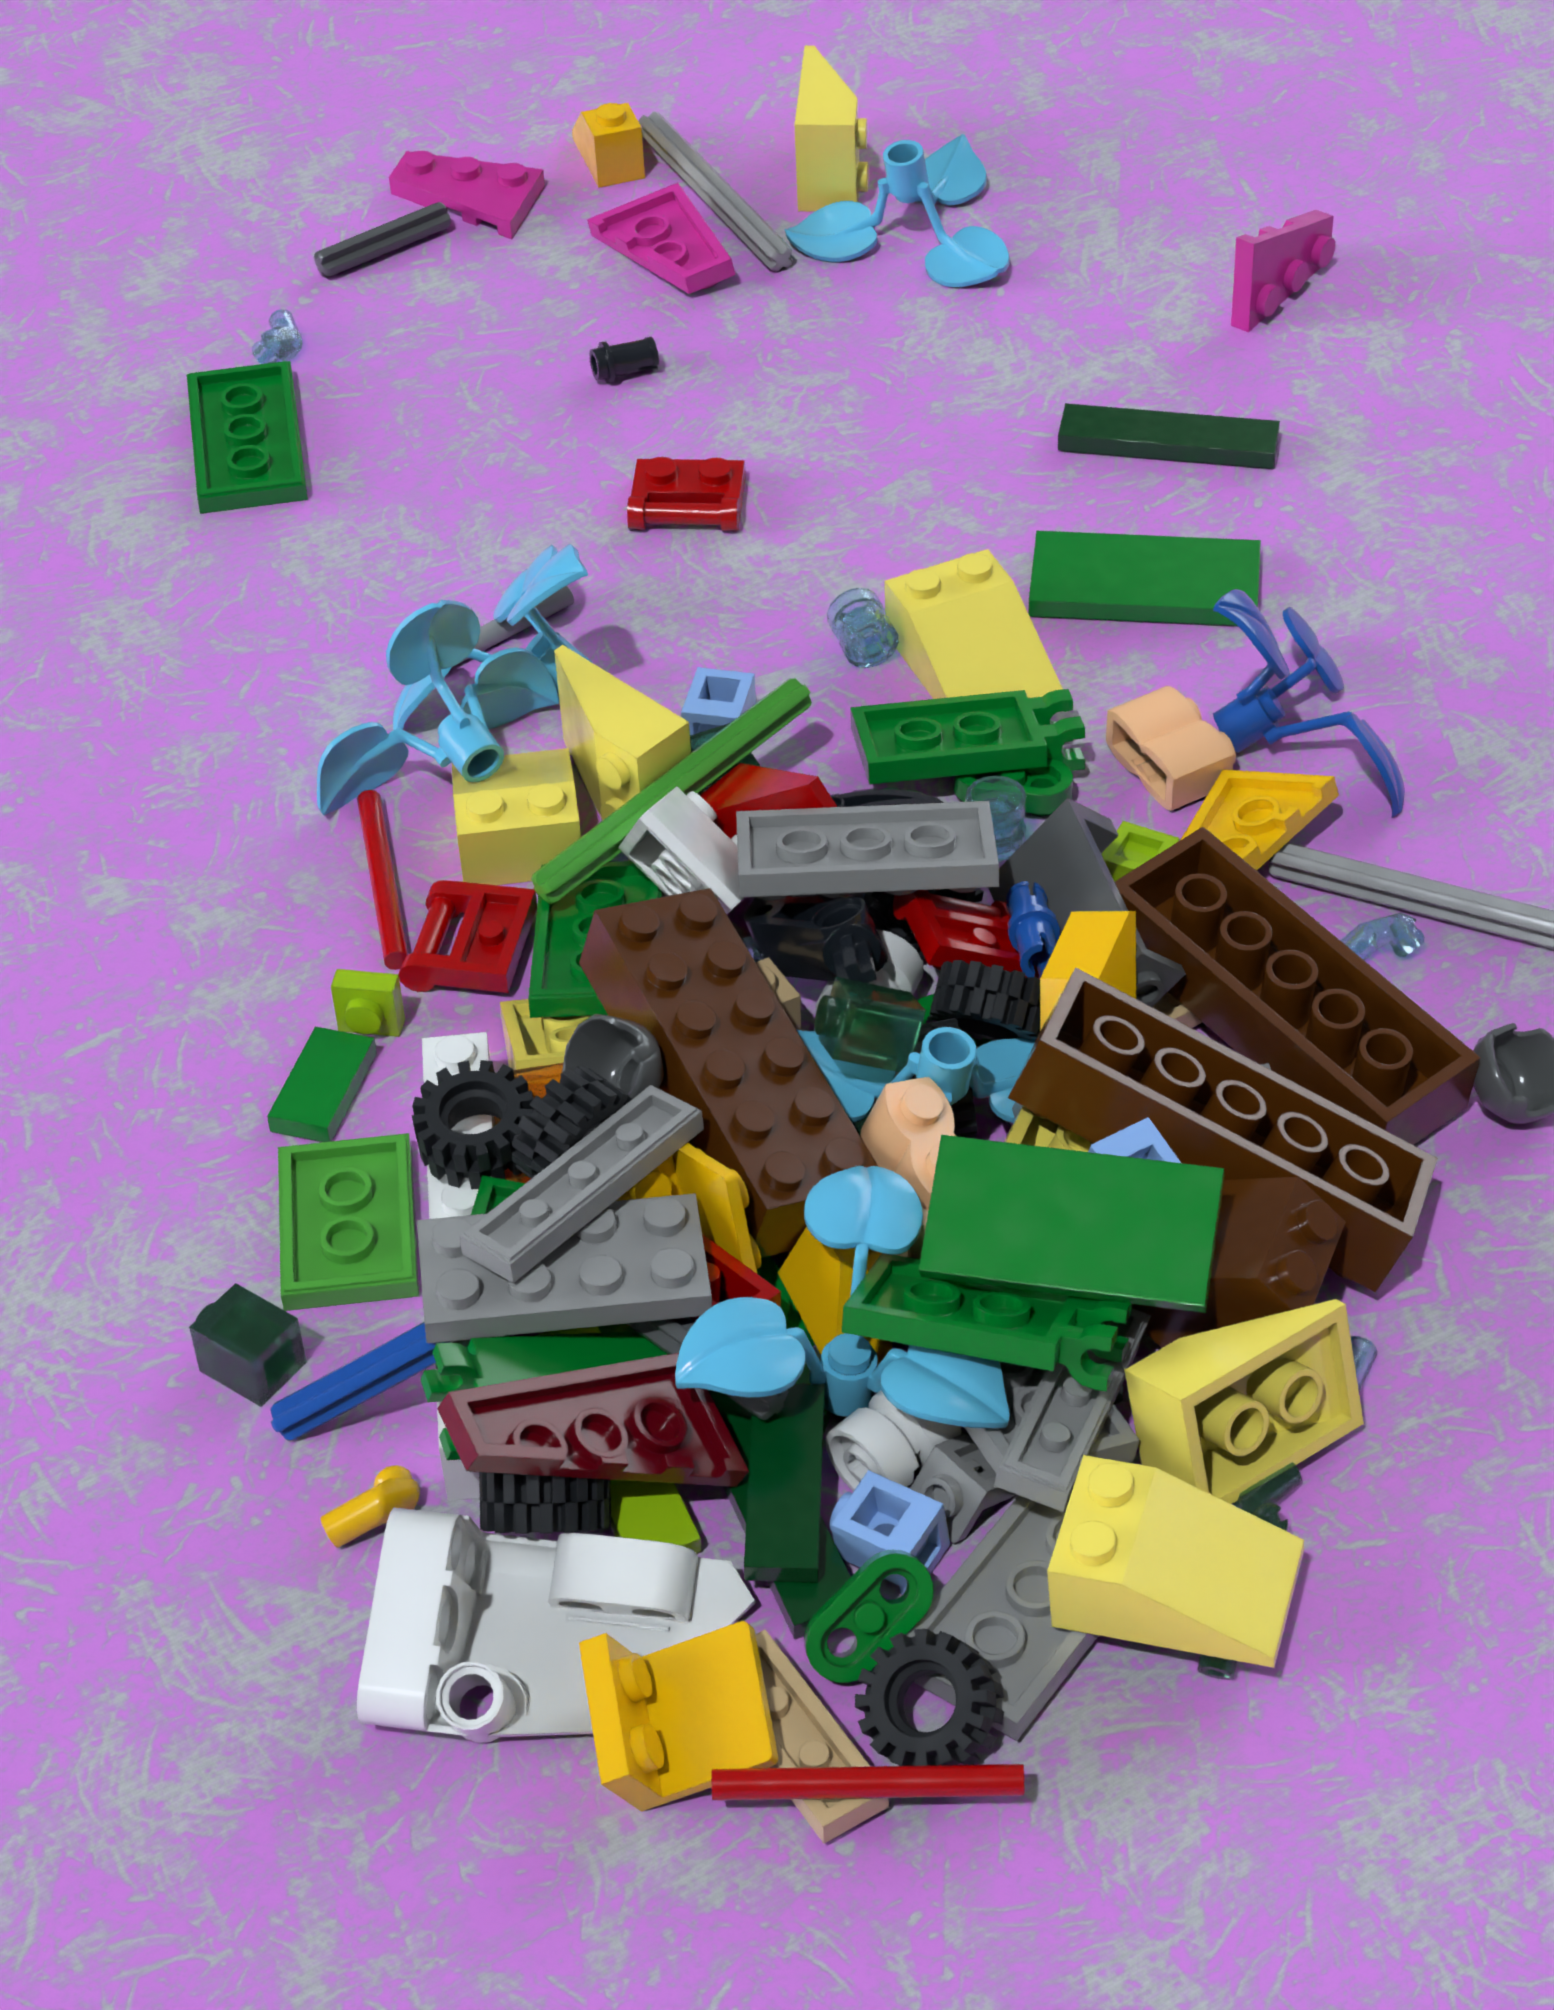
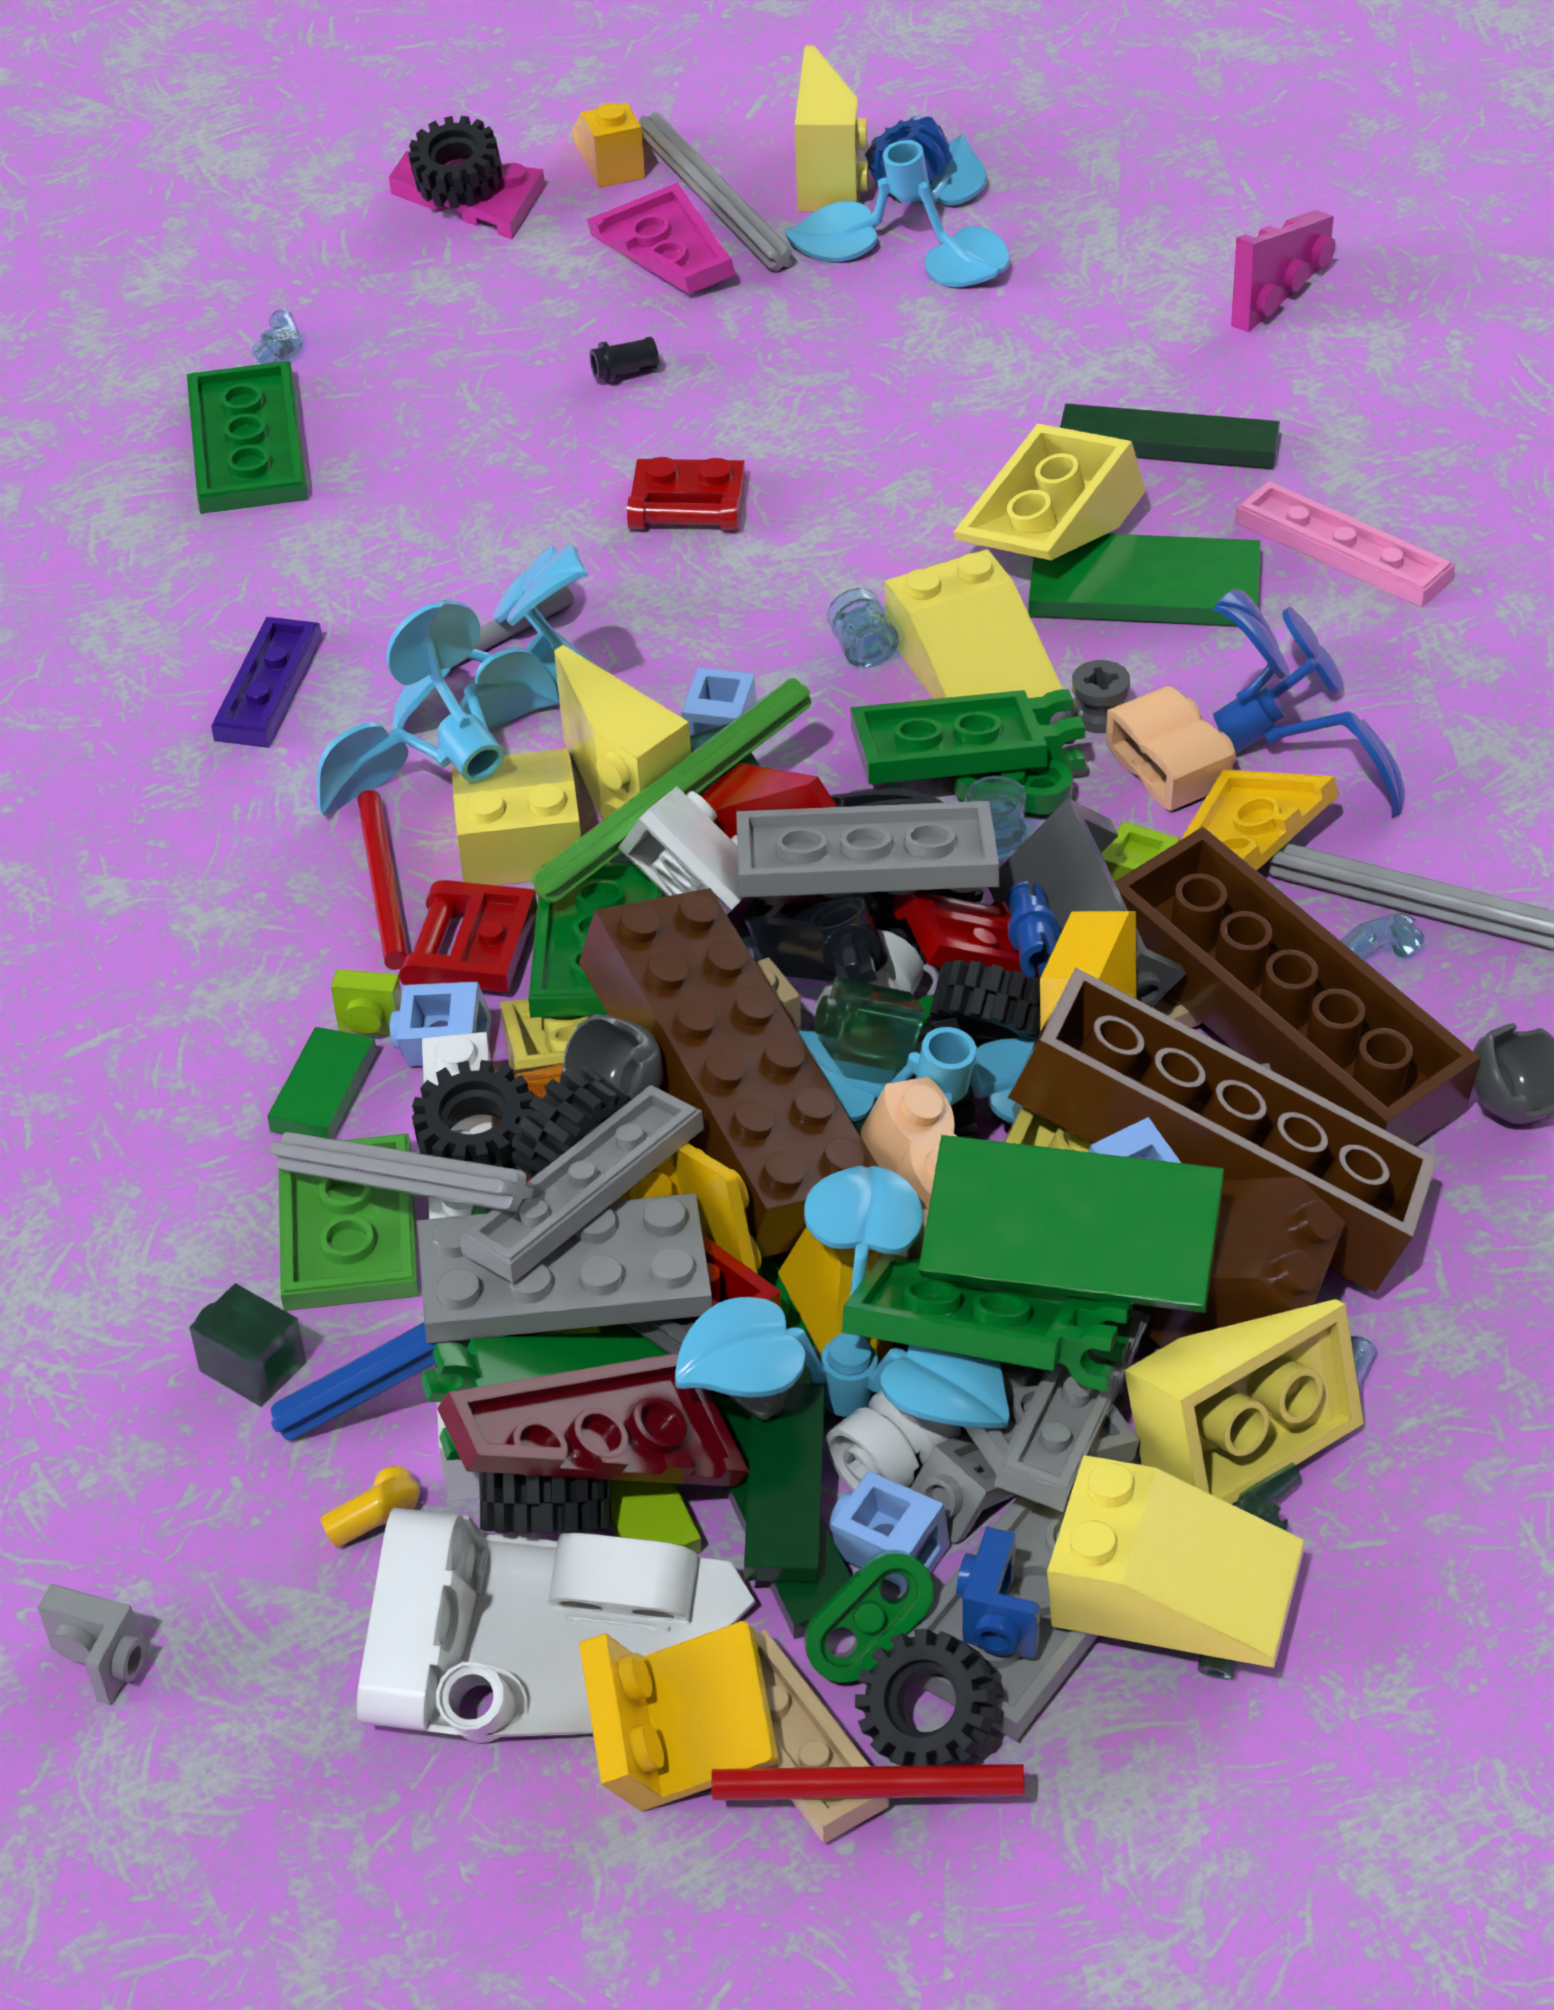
dark grey axle [314,202,451,277] -> none
none -> light grey bracket [38,1584,145,1705]
none -> dark purple tile [211,617,322,748]
none -> light grey axle [270,1132,533,1212]
none -> light blue brick [390,982,492,1066]
none -> black tyre [408,116,503,208]
none -> blue gear [865,115,953,194]
none -> light yellow slope [953,423,1146,560]
none -> blue bracket [956,1527,1040,1658]
none -> dark grey wheel [1071,660,1130,733]
none -> bright pink tile [1235,481,1455,608]

